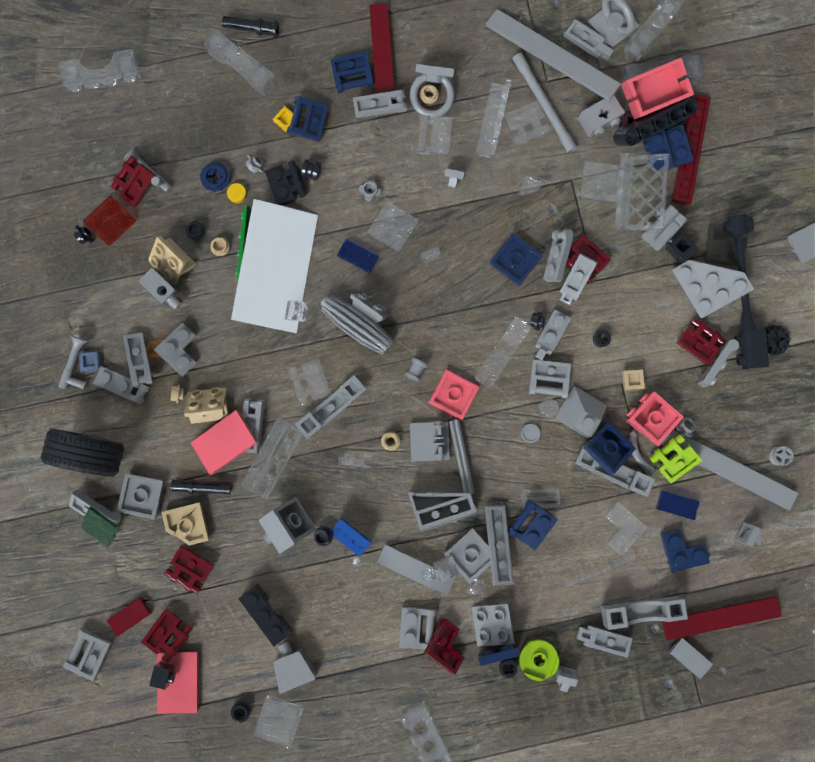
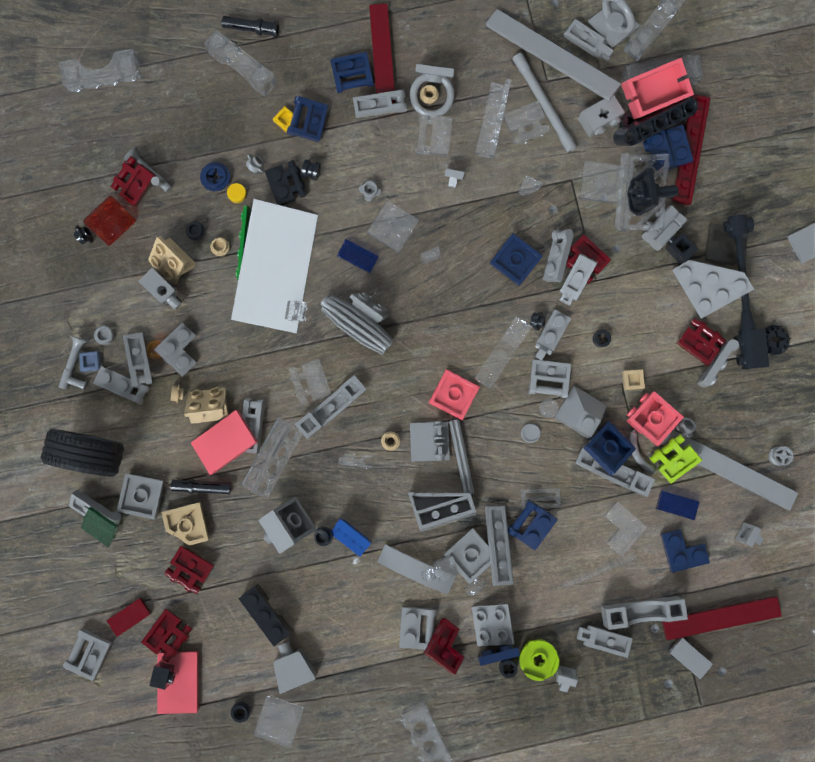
light grey bush [404,358,428,382] -> none
none -> light grey tile [94,326,115,345]
none -> black piece [627,168,679,216]

